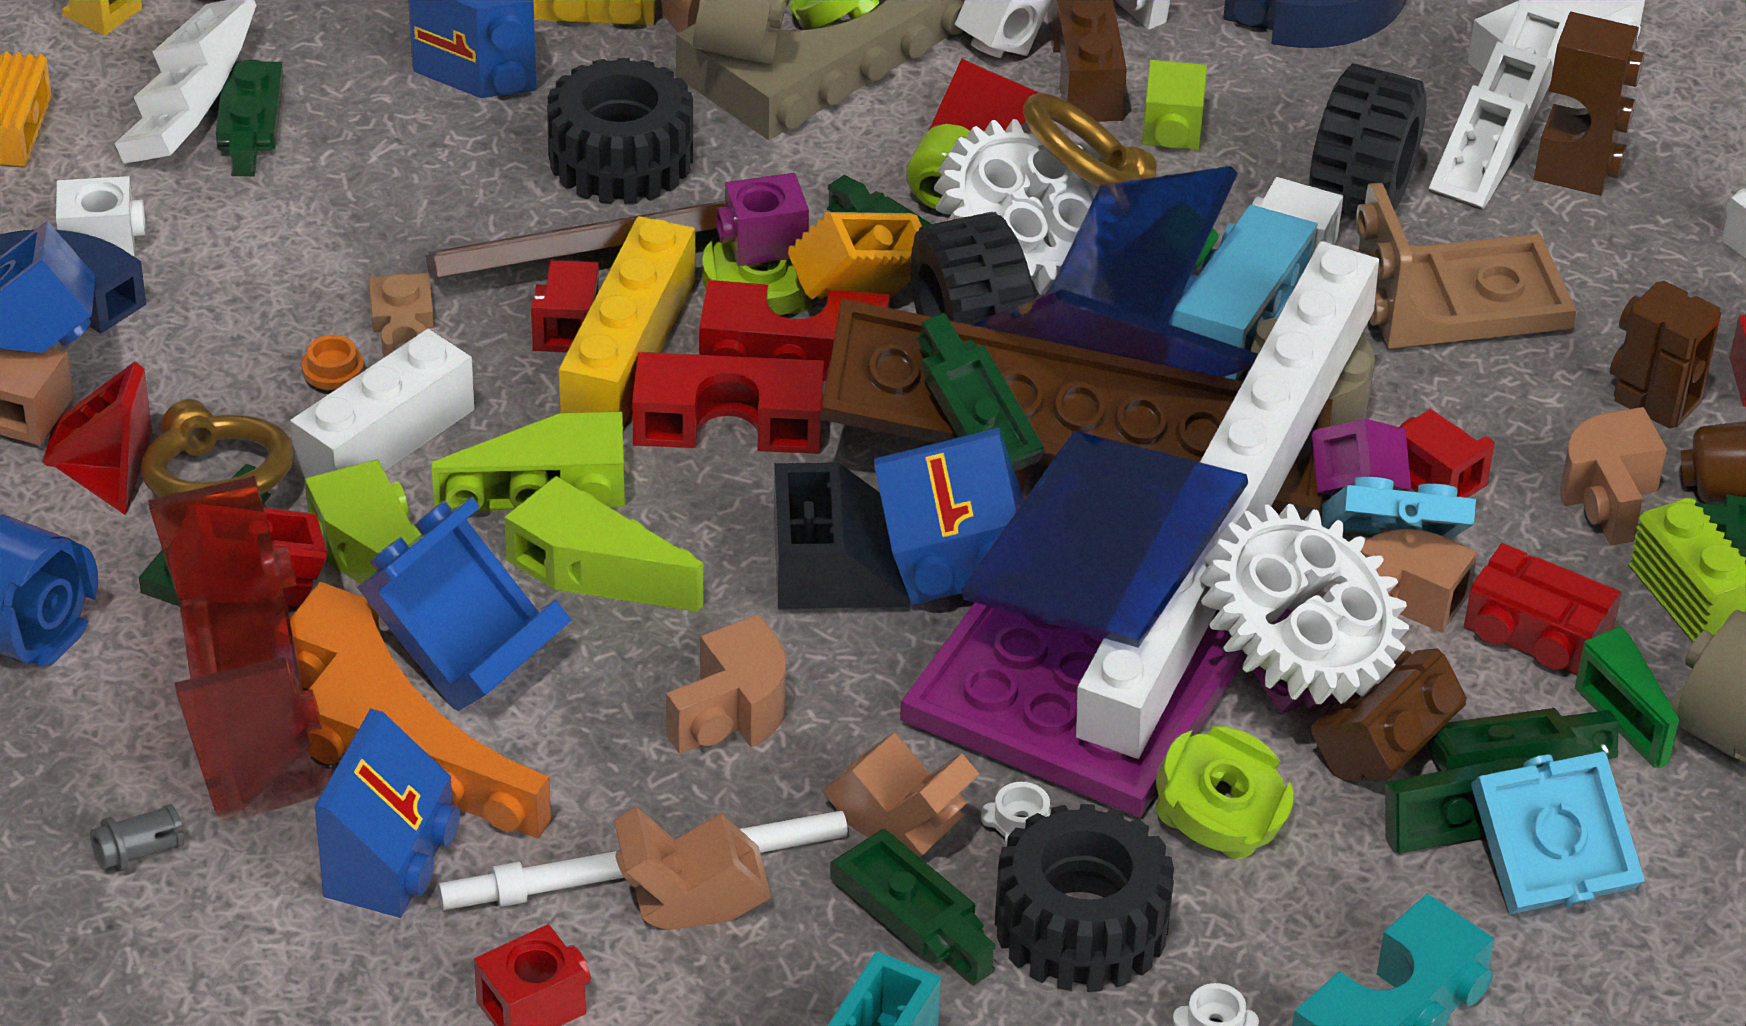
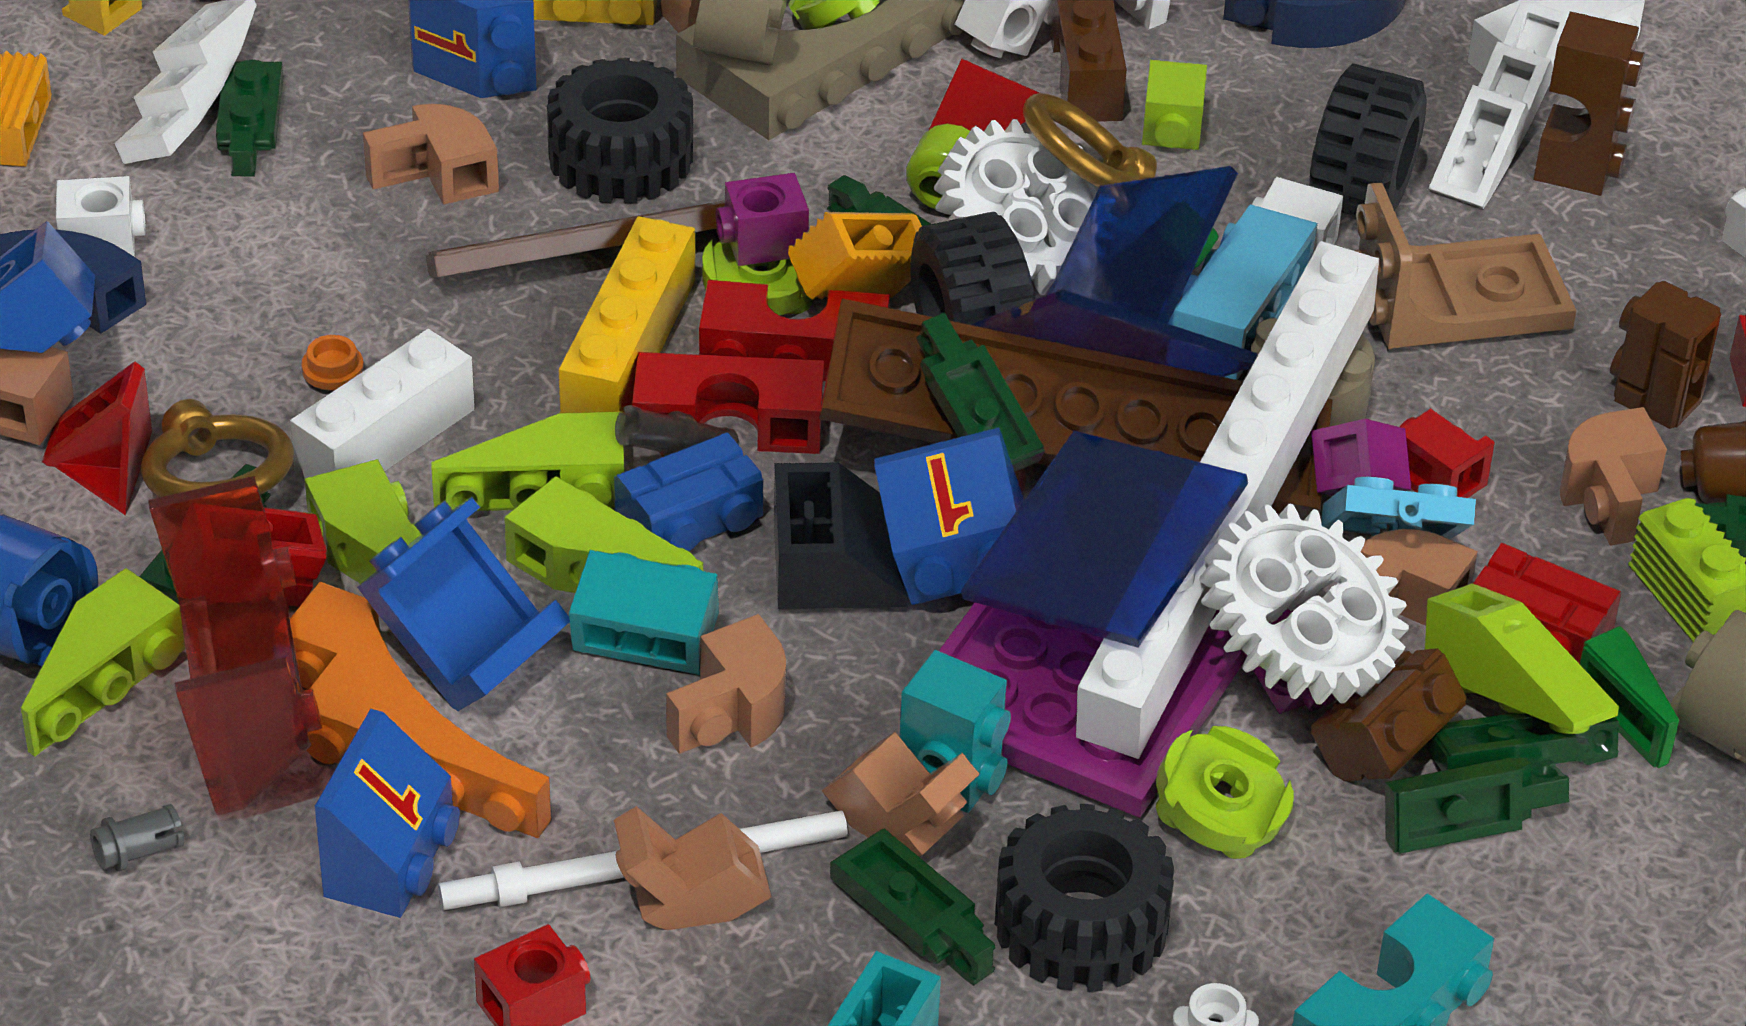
medium nougat plate [369,273,434,357] -> none
red brick [531,260,599,353] -> none
white plate [981,782,1051,846] -> none
medium azure plate [1471,751,1645,915] -> none
none -> lime slope [21,568,185,757]
none -> nougat brick [363,104,499,205]
none -> teal brick [569,550,719,675]
none -> blue brick [614,432,764,551]
none -> clear smoke pin [615,405,739,457]
none -> teal brick [900,650,1011,813]
none -> lime slope [1425,583,1619,734]

